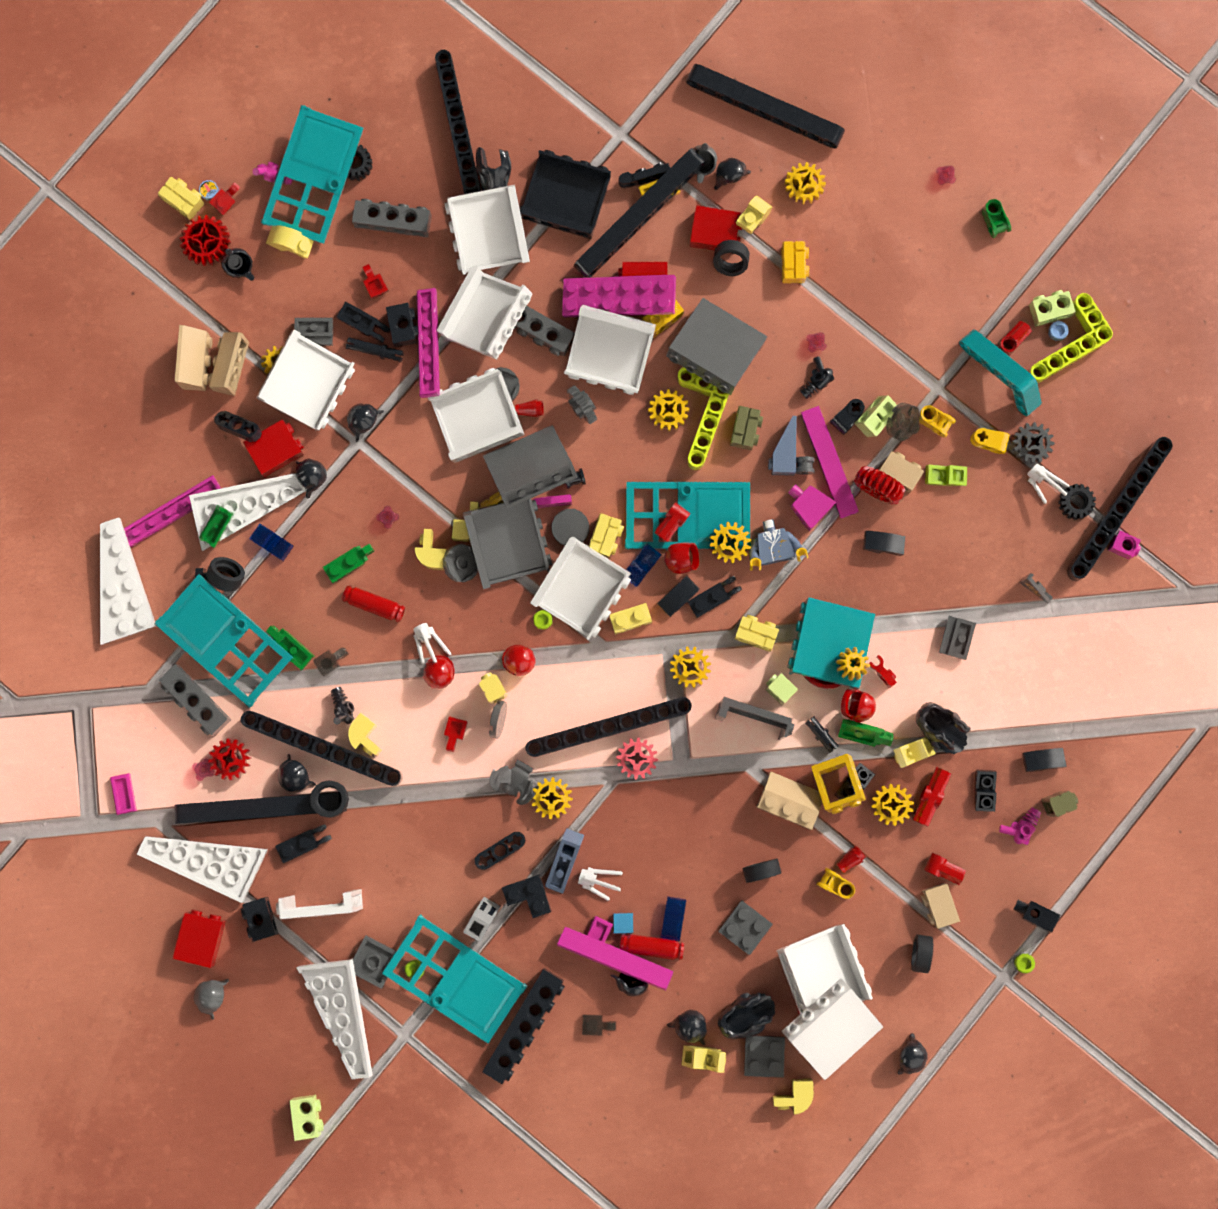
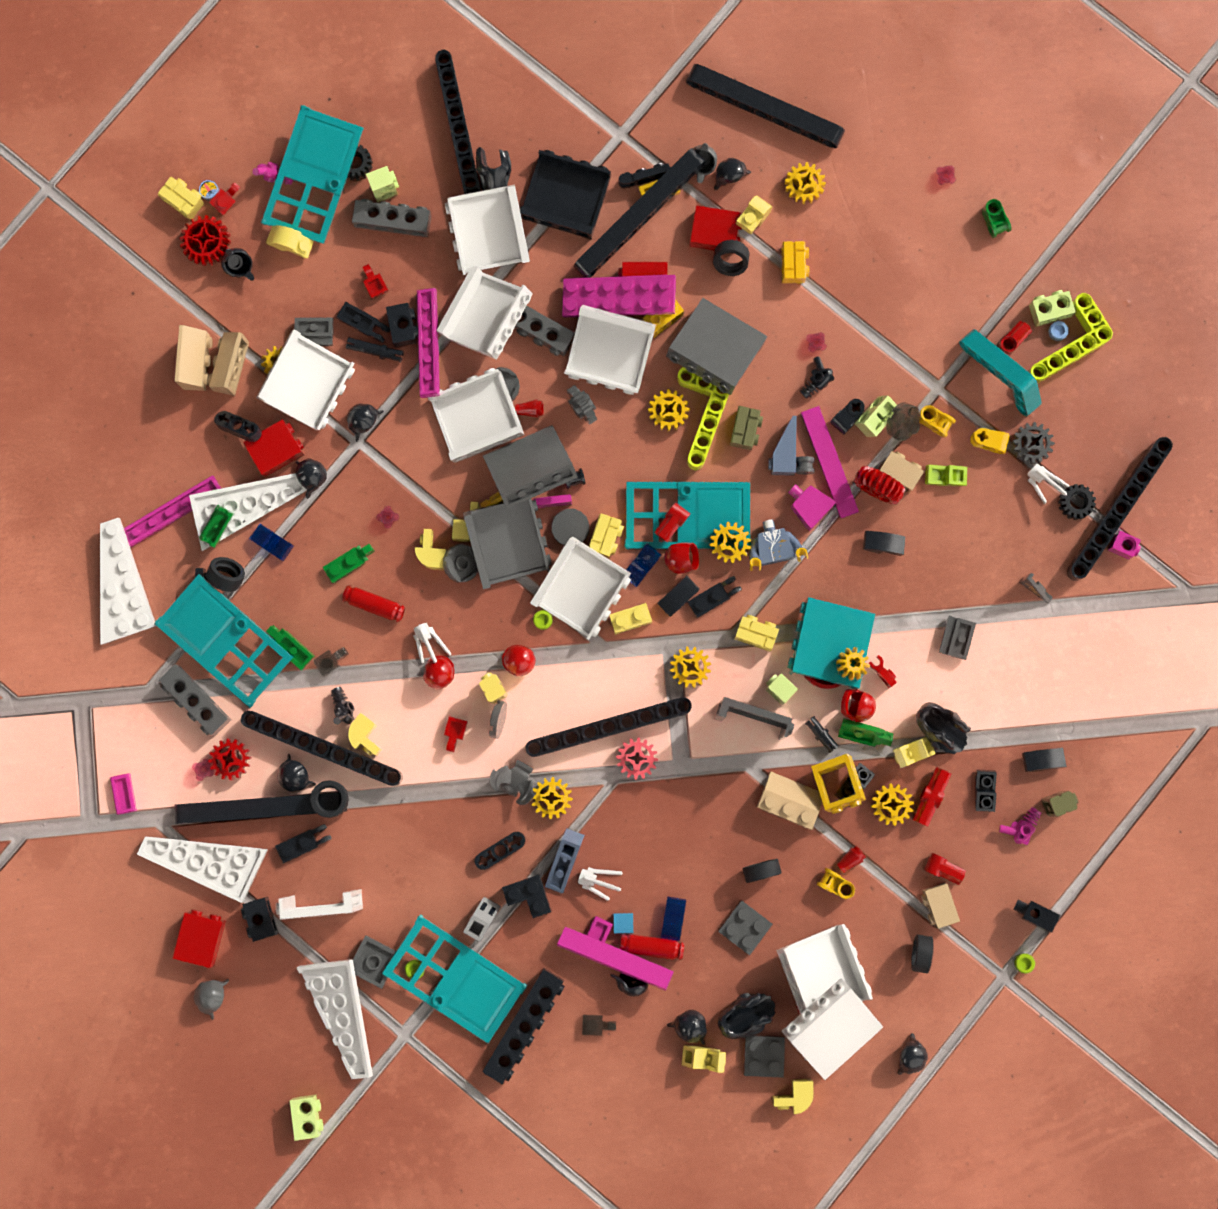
none -> yellowish green brick [366,166,399,203]

